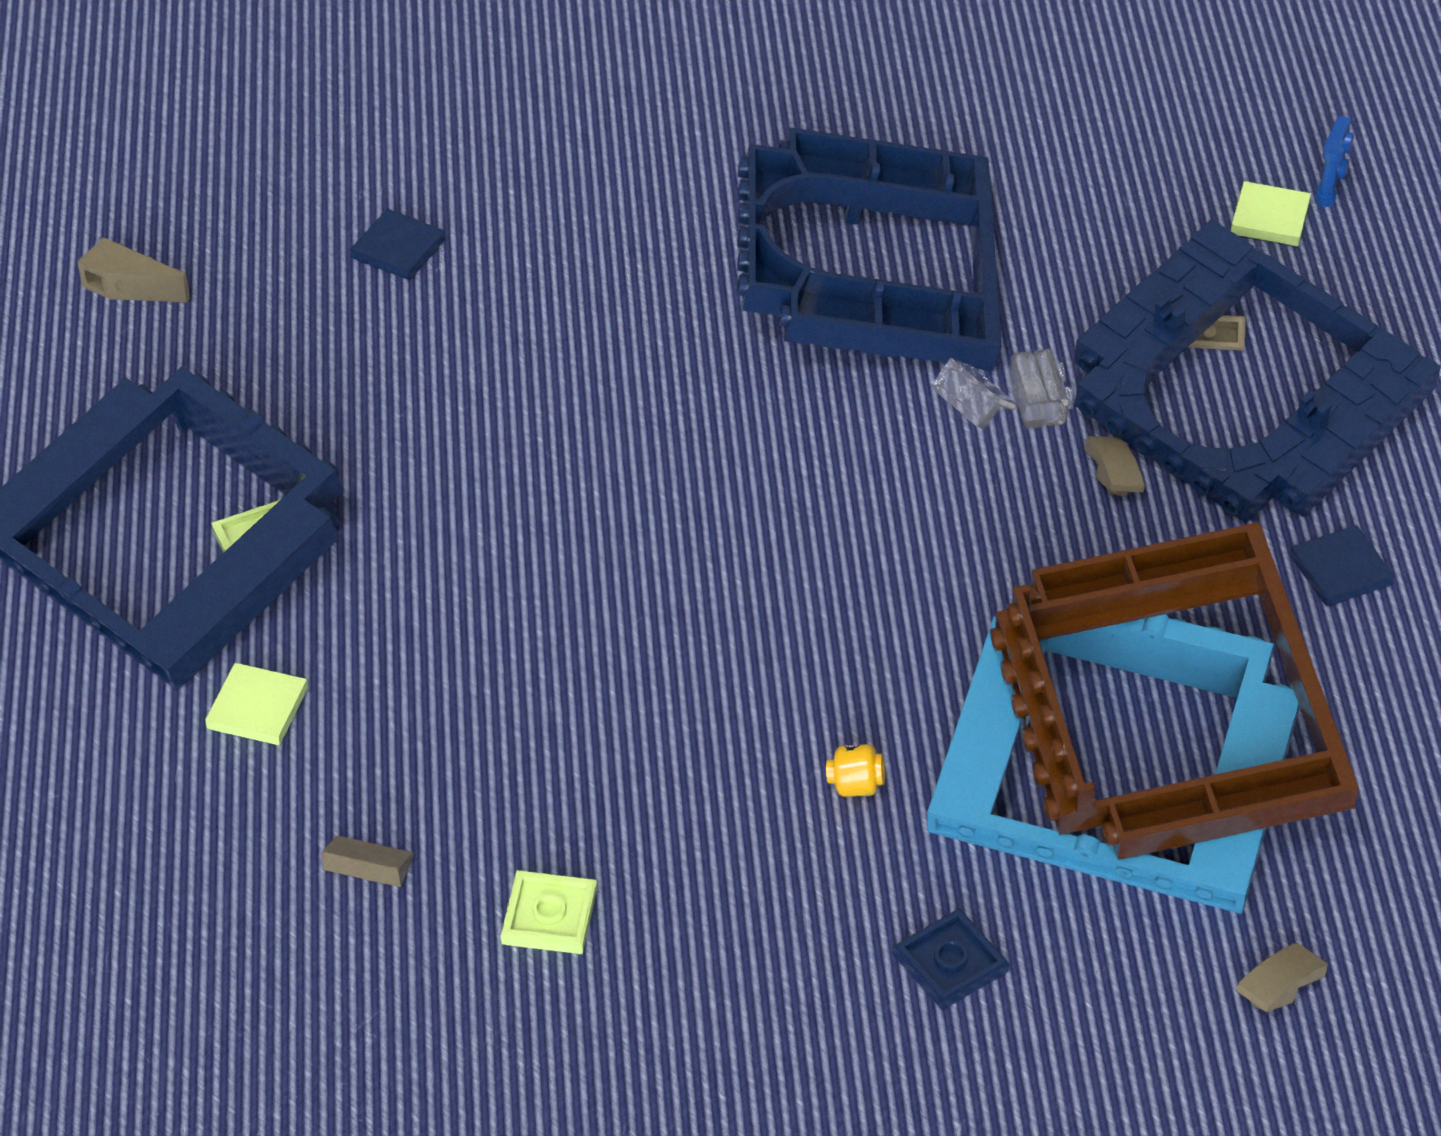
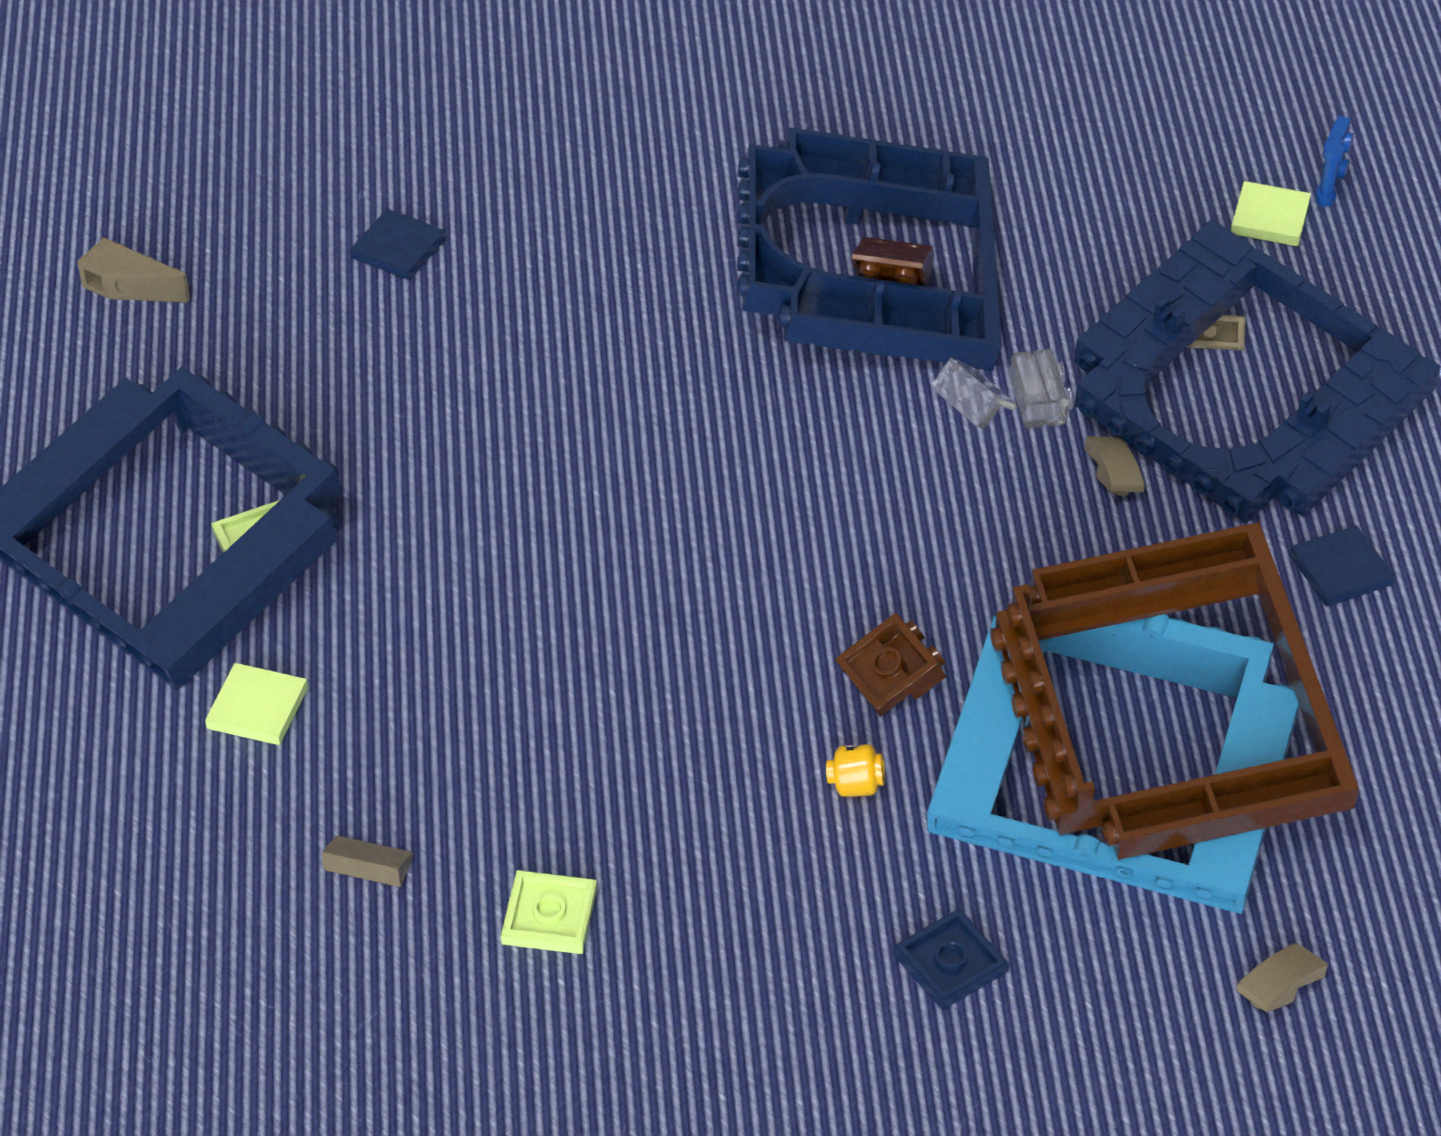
none -> reddish brown plate [835,613,946,717]
none -> reddish brown slope [852,237,934,287]

